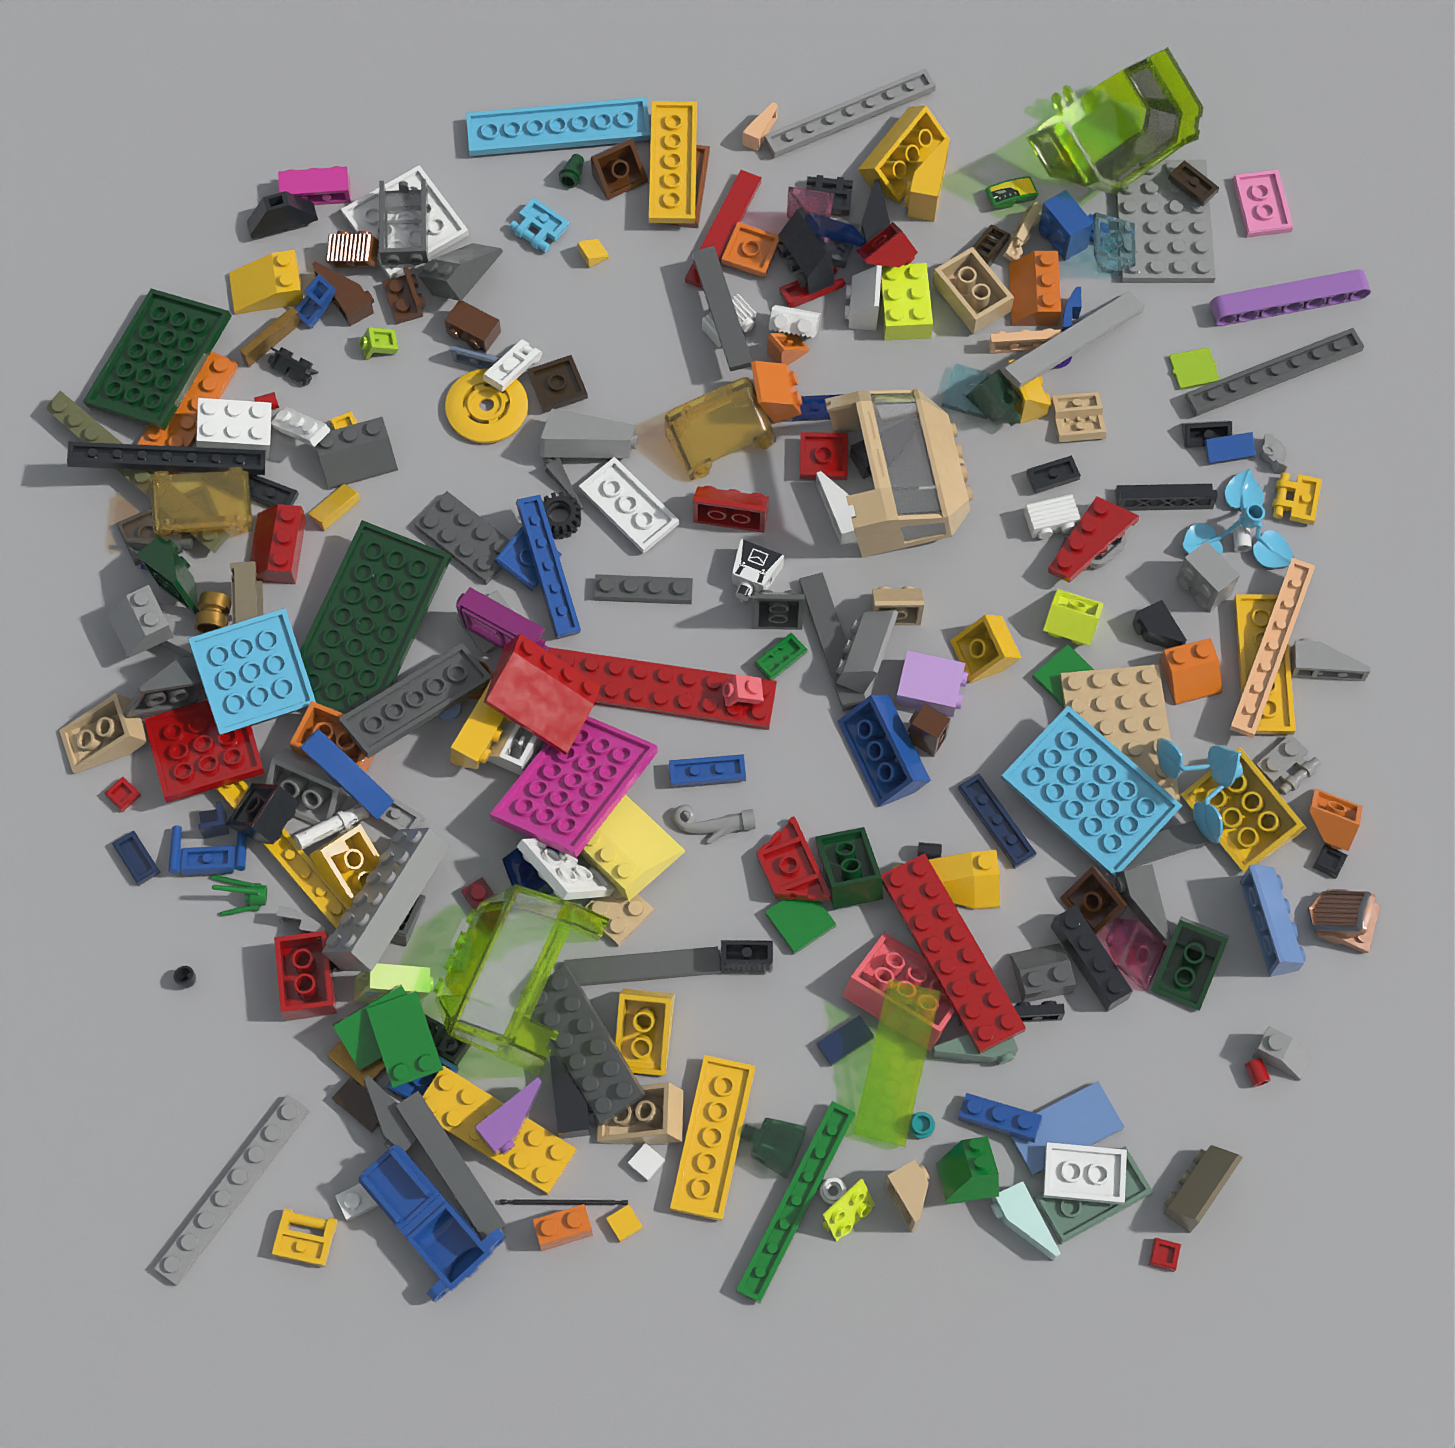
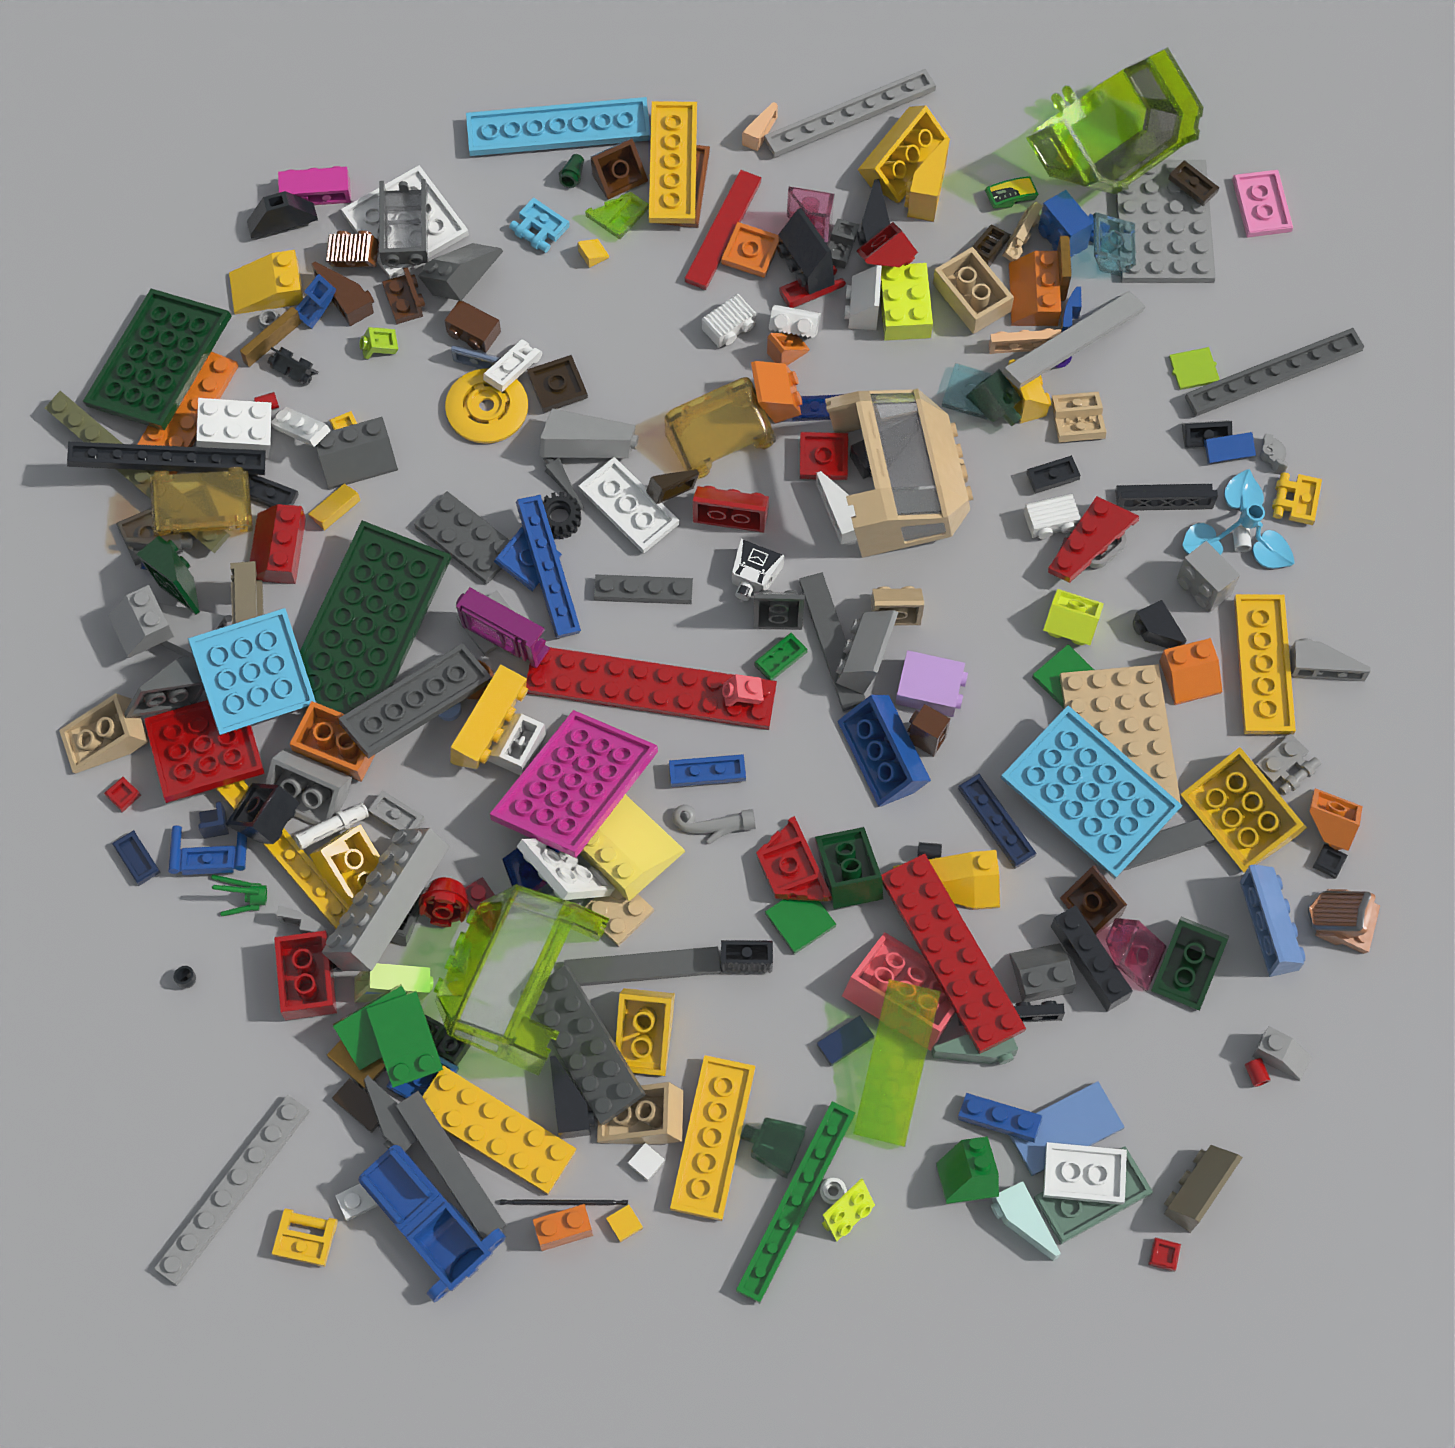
pearl gold wheel [194,591,231,634] -> none
blue slope [300,729,394,820] -> none
medium lavender slope [475,1077,542,1156] -> none
slope [484,633,600,755] -> none
dark grey tile [692,246,753,372] -> none
black plate [804,175,853,215] -> none
clear blue tile [804,212,865,247] -> none
tan slope [884,1160,930,1233] -> none
teal plate [908,1112,935,1139] -> none
yellow slope [950,615,1022,683] -> none
slope [1115,864,1171,941] -> none
medium azure plant [1156,738,1243,844] -> none
medium lavender beam [1210,269,1371,326] -> none
light nougat plate [1230,558,1315,738] -> none
none -> light grey plate [258,309,280,330]
none -> red cone [418,877,470,927]
none -> clear neon green wing [585,192,649,239]
none -> dark brown slope [646,469,699,504]
none -> pearl gold tile [1057,236,1072,301]

